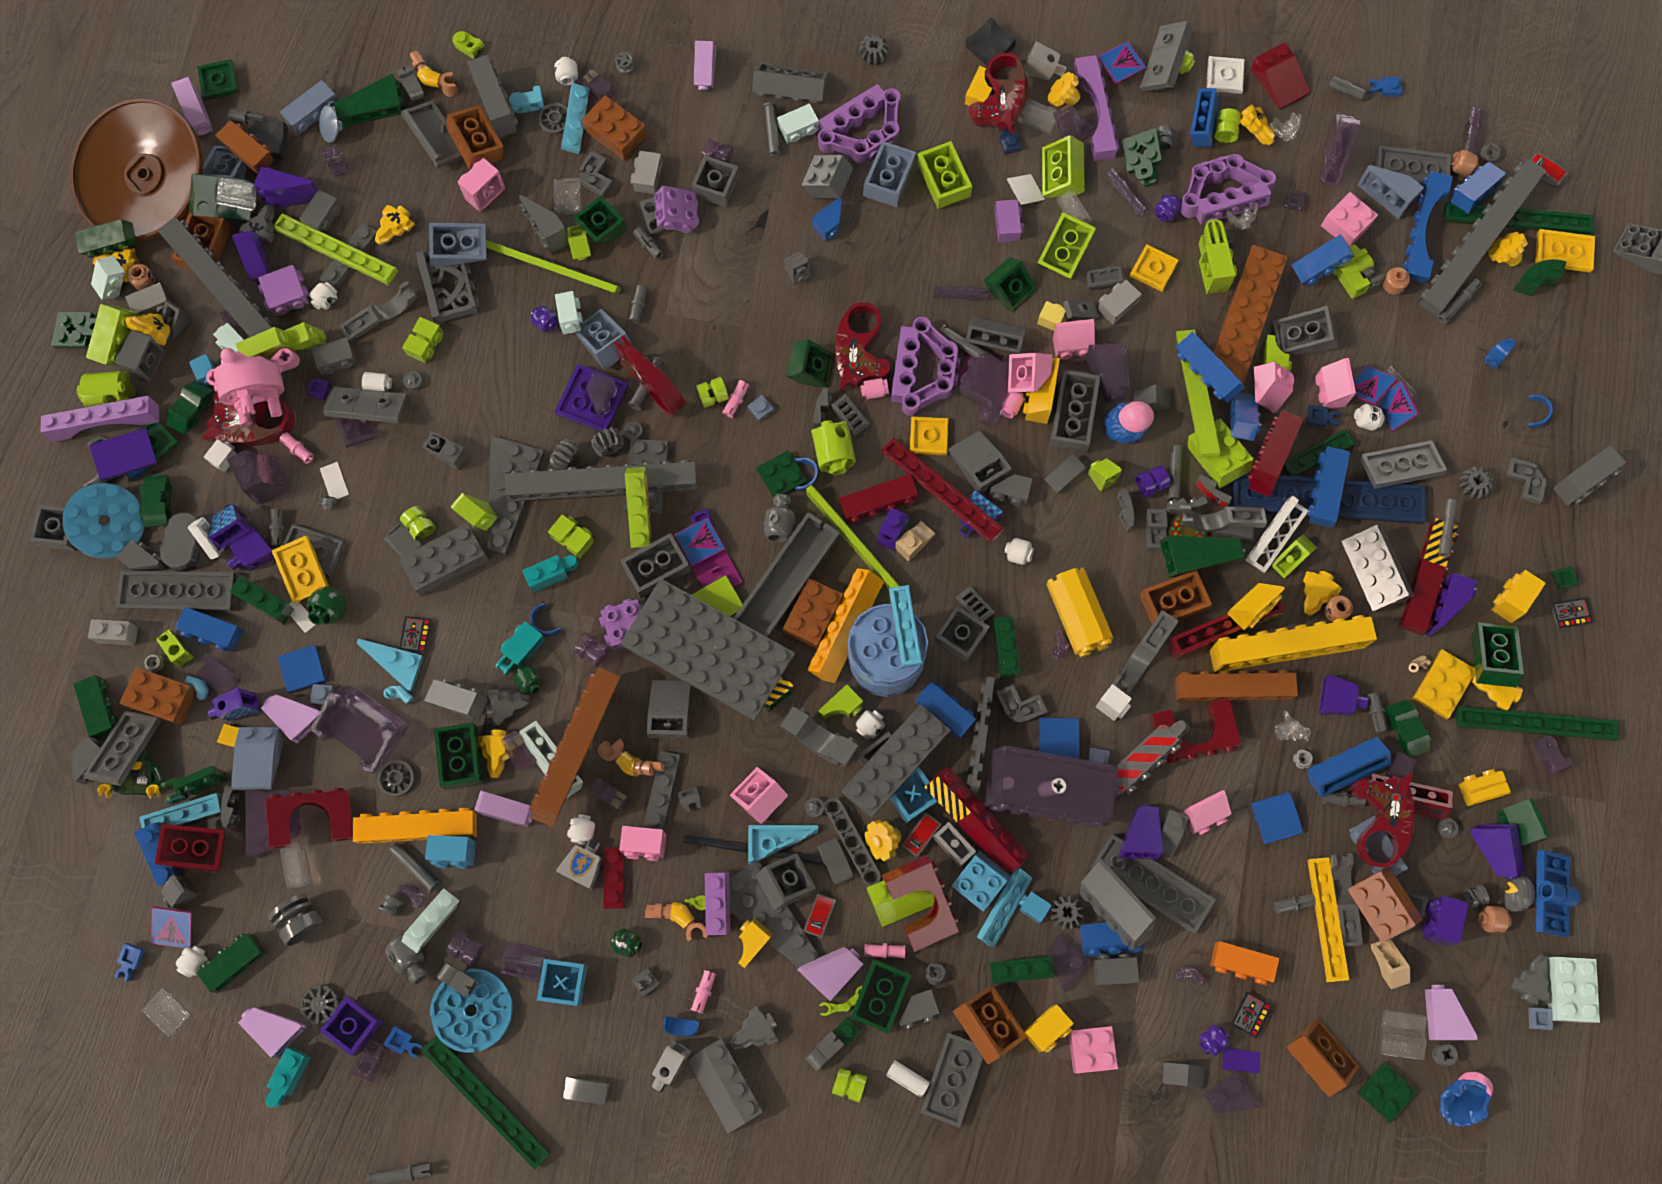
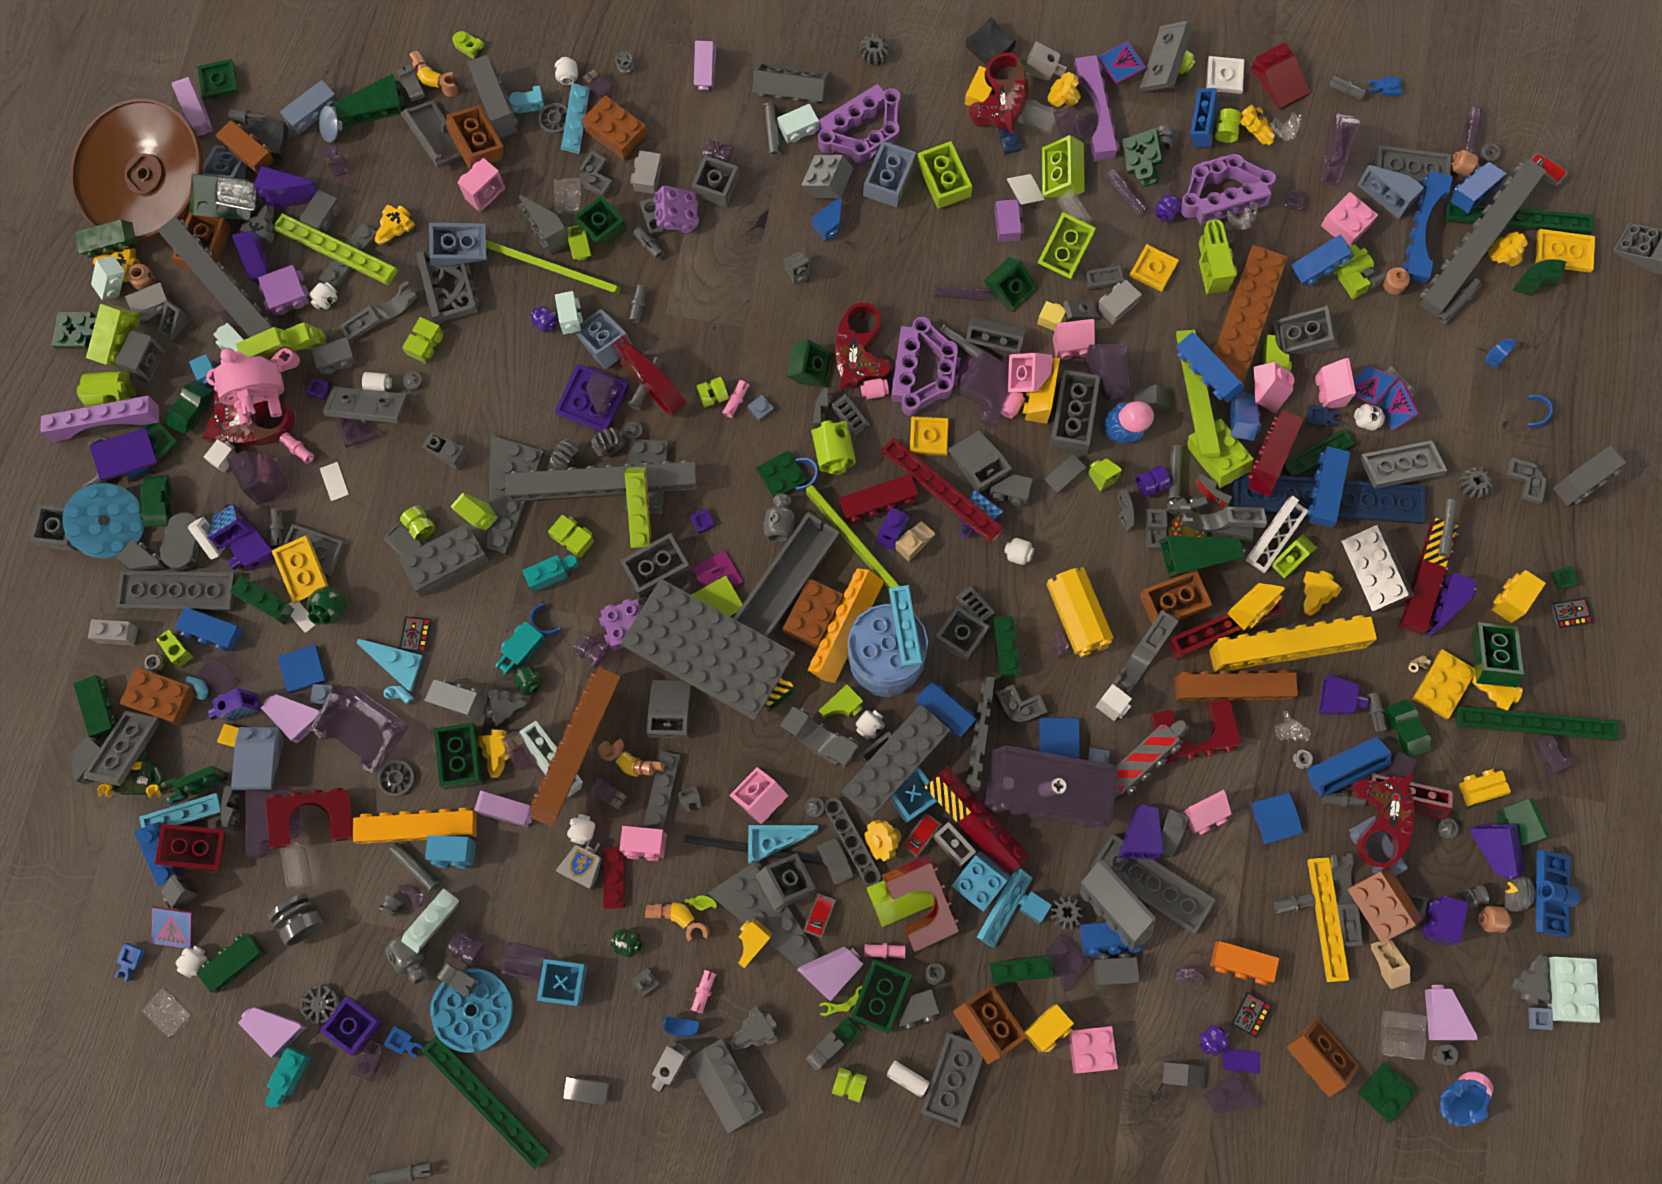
yellow rock [125,313,170,346] -> none
dark grey plate [319,496,338,510] -> none
piece [674,517,726,567] -> none
medium lavender brick [705,872,731,935] -> none
nougat head [1325,595,1353,622] -> none

